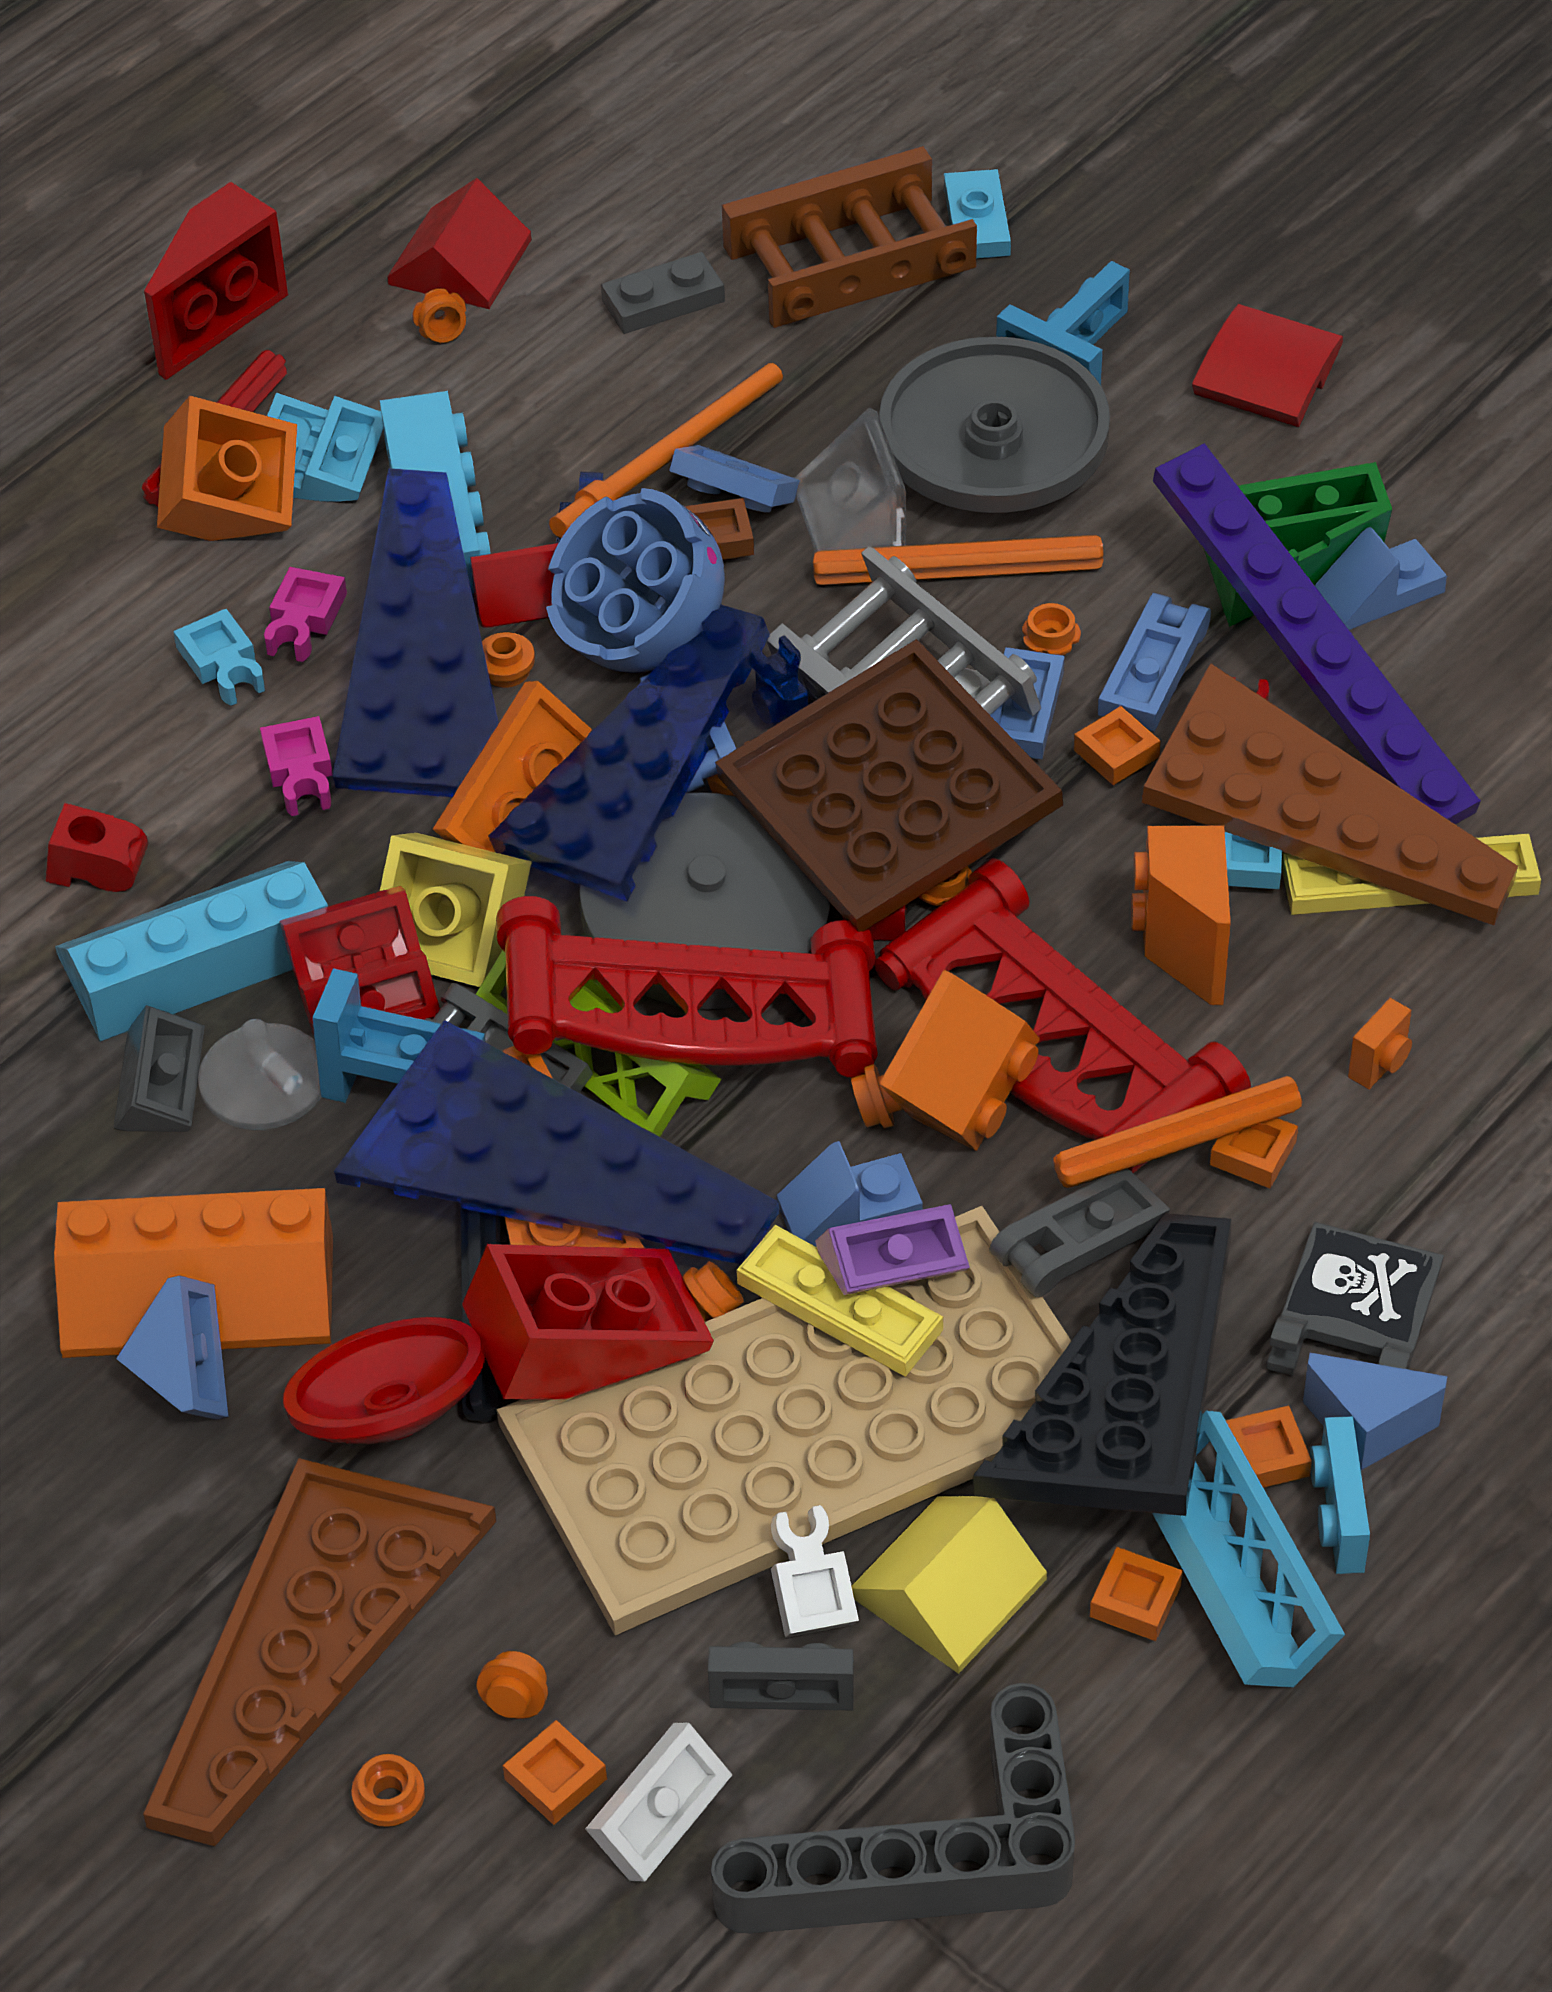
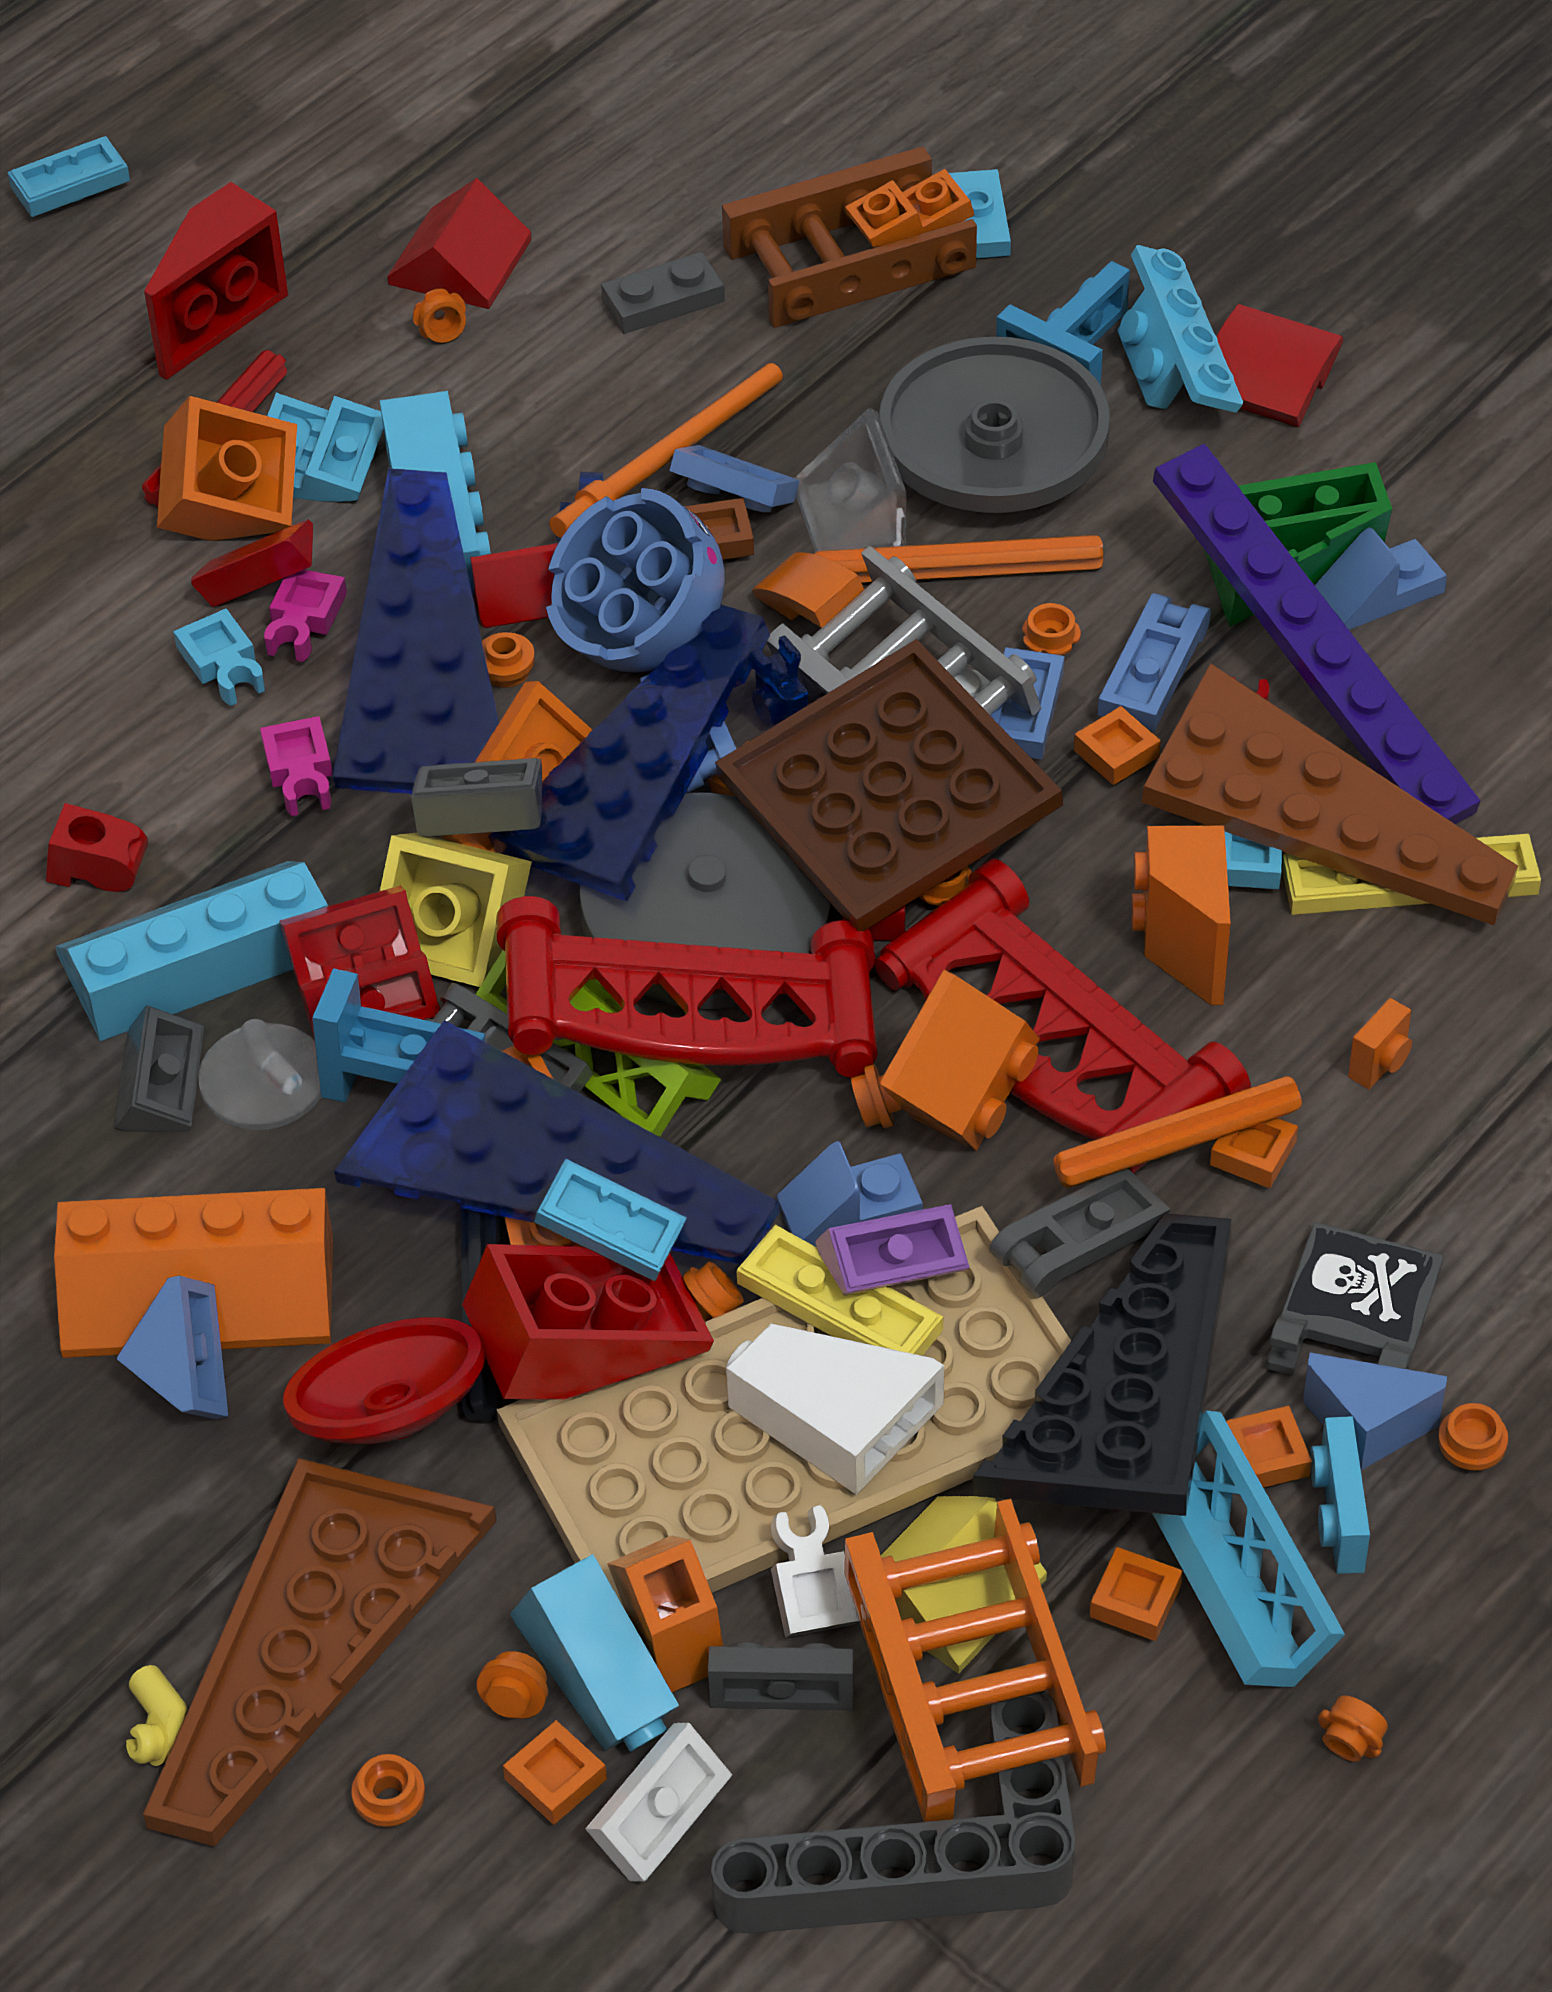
none -> medium azure plate [7,136,130,217]
none -> light yellow arm [126,1665,187,1766]
none -> red slope [191,519,313,607]
none -> dark grey slope [411,758,542,837]
none -> medium azure slope [510,1554,679,1752]
none -> medium azure plate [534,1159,686,1281]
none -> orange slope [607,1535,723,1692]
none -> white slope [726,1323,944,1495]
none -> orange slope [752,552,864,628]
none -> orange fence [844,1498,1106,1822]
none -> orange slope [845,169,975,247]
none -> medium azure bracket [1117,245,1243,413]
none -> orange plate [1318,1695,1388,1762]
none -> orange plate [1438,1403,1508,1470]

